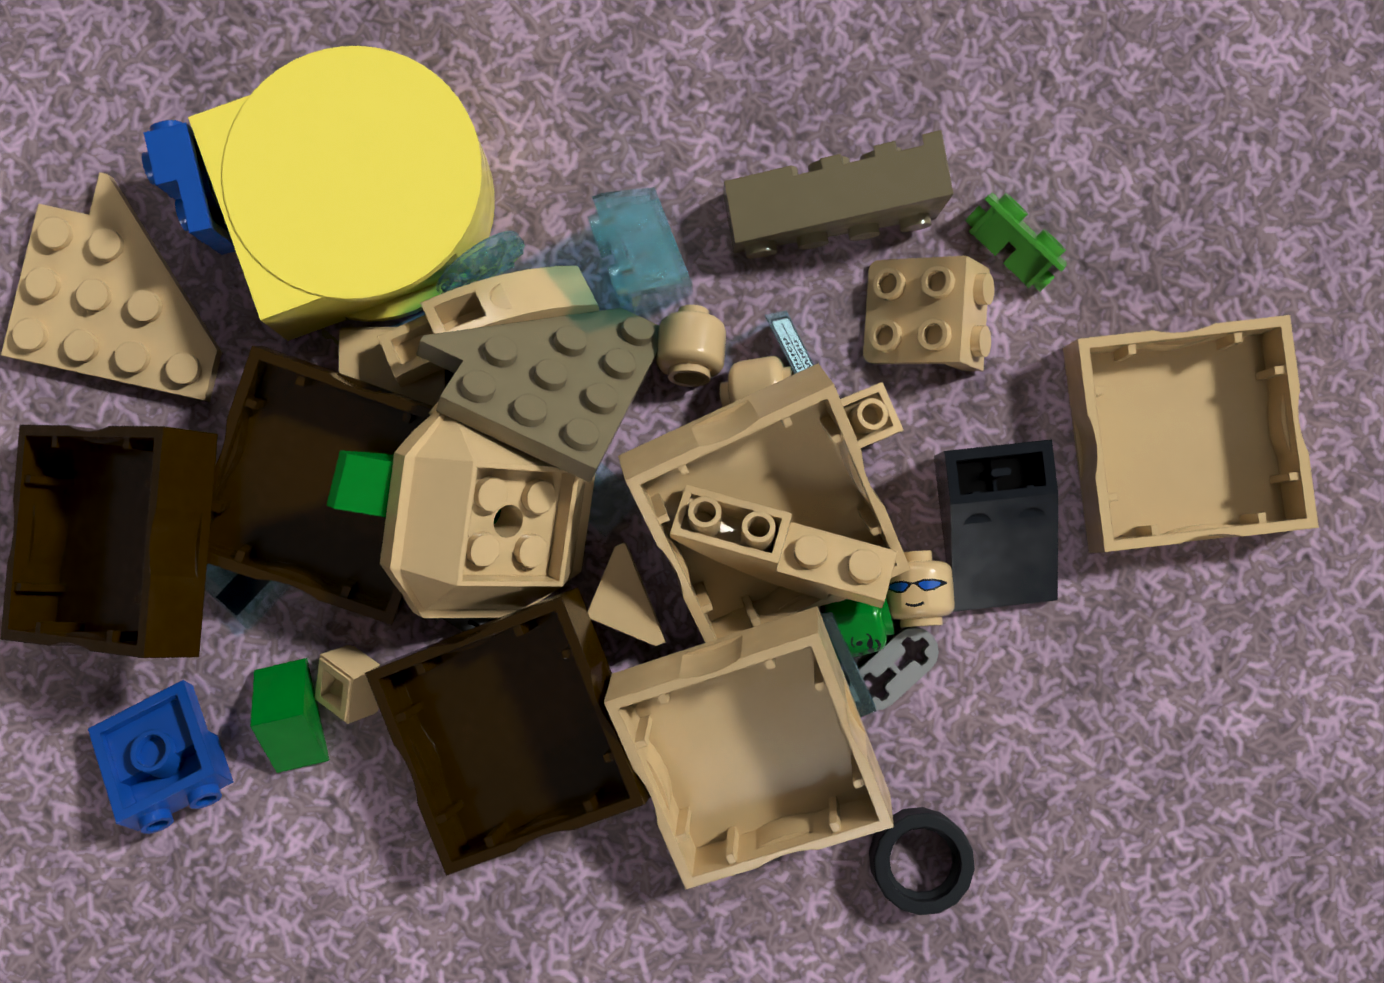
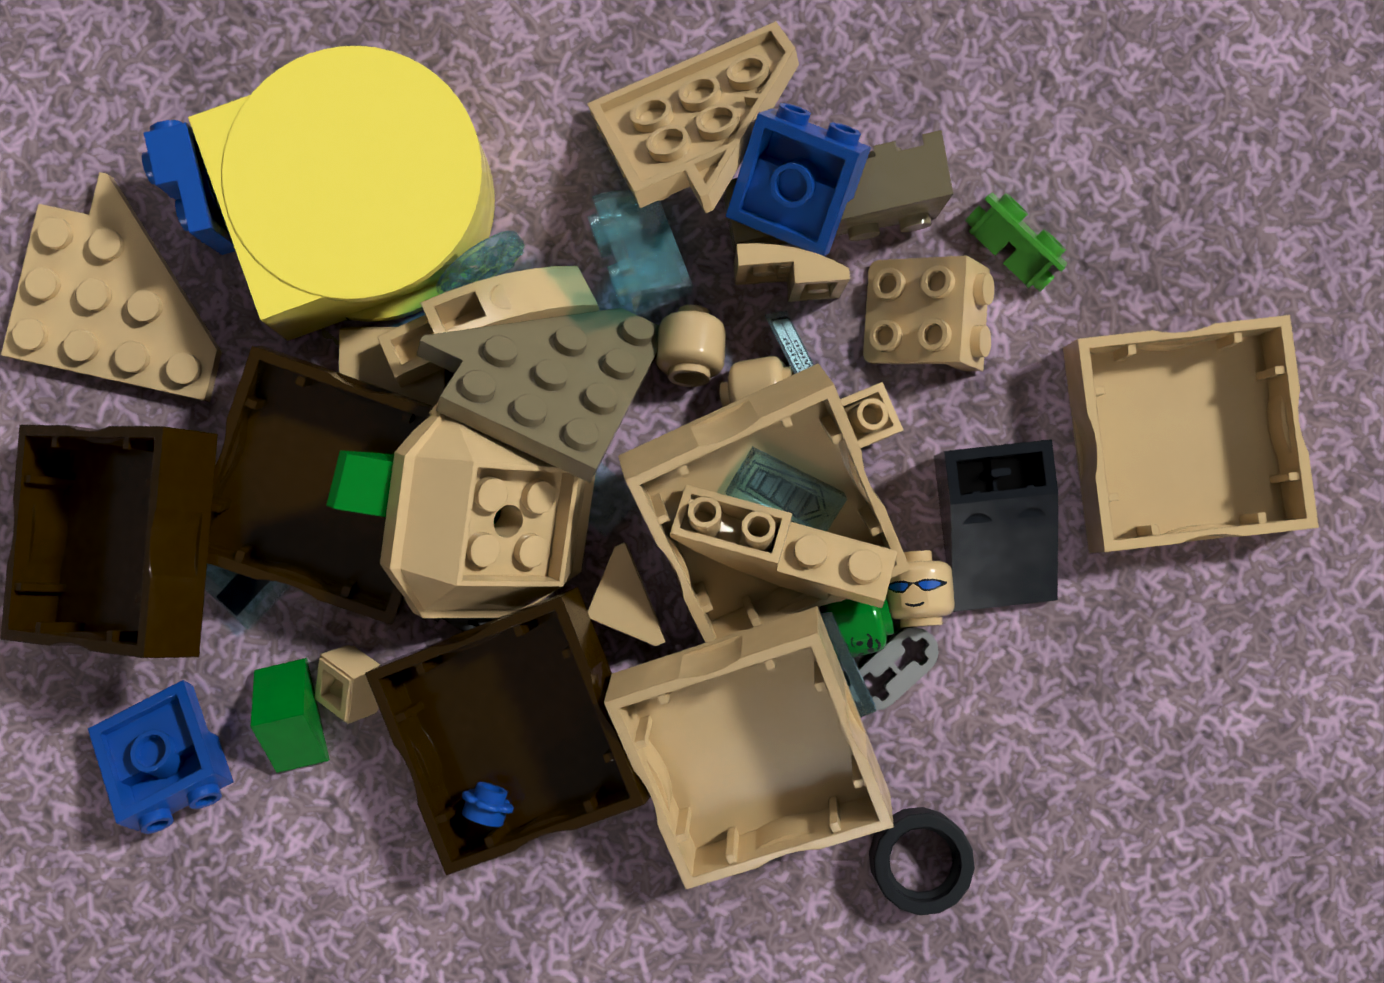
none -> blue plate [462,782,514,827]
none -> tan wing [587,21,799,213]
none -> blue plate [725,103,871,256]
none -> clear light blue tile [725,446,847,532]
none -> tan slope [734,243,850,302]

